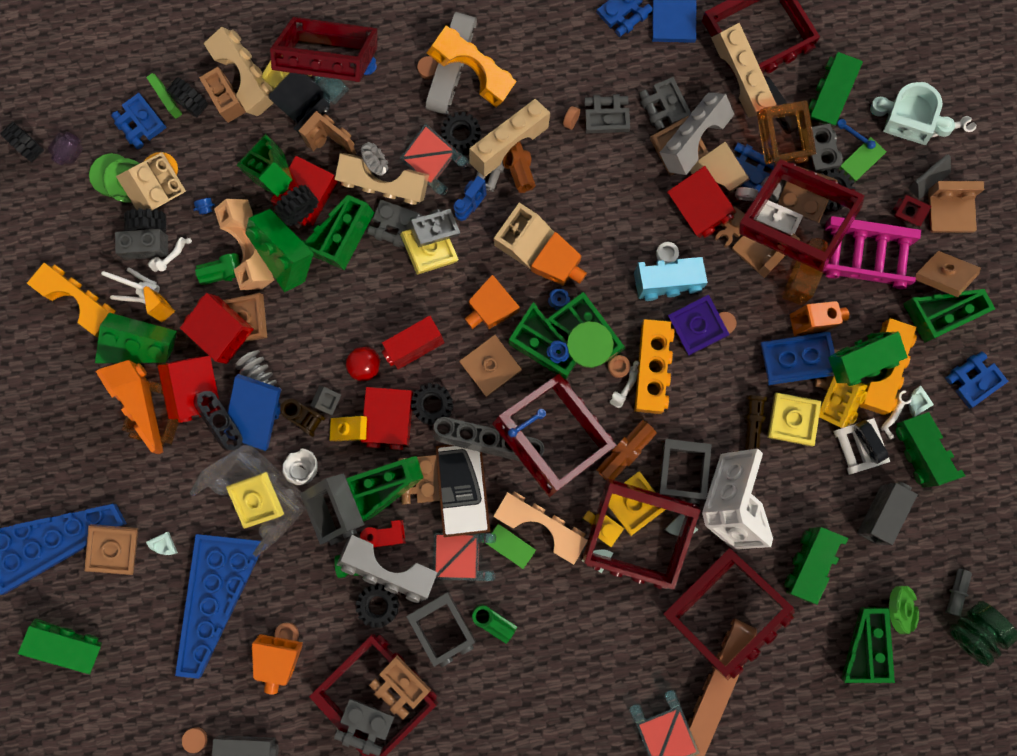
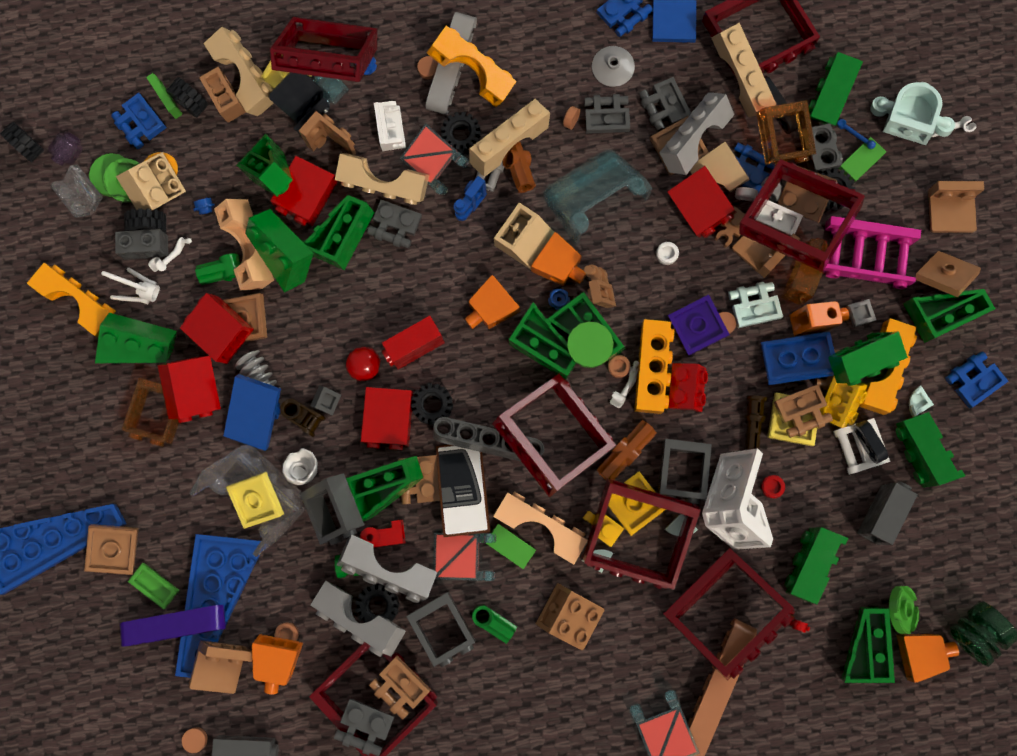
green wedge [18,618,102,675] -> none
orange wedge [96,360,163,454] -> none
light orange slope [143,286,175,322] -> none
light aqua tile [146,532,178,555] -> none
black beam [194,391,243,451] -> none
black tyre [275,185,319,226] -> none
yellow plate [330,416,367,441] -> none
light grey gear [361,142,388,176] -> none
light yellow plate [400,229,459,275] -> none
dark grey bracket [405,209,460,248] -> none
medium nougat plate [459,335,522,398] -> none
blue hinge [508,409,546,438] -> none
blue plate [547,341,569,363] -> none
medium azure wedge [634,257,708,301] -> none
white piece [881,391,911,439] -> none
dark red brick [893,195,932,228] -> none
dark grey slope [908,154,951,199] -> none
dark grey axle [945,569,972,617] -> none
none -> clear bracket [51,164,103,218]
none -> dark purple beam [120,605,226,647]
none -> bright green tile [128,563,180,610]
none -> medium nougat bracket [188,640,252,694]
none -> light grey arch [311,581,406,657]
none -> white hinge [374,101,406,151]
none -> medium nougat bracket [536,583,604,650]
none -> clear light blue windscreen [544,150,652,245]
none -> medium nougat plate [584,264,616,308]
none -> light grey dish [592,46,635,87]
none -> red bracket [668,363,708,412]
none -> light aqua plate [728,282,783,328]
none -> red tile [761,475,785,498]
none -> medium nougat plate [774,384,833,438]
none -> red piece [790,619,810,633]
none -> light grey tile [846,299,876,327]
none -> orange torso [896,634,959,683]

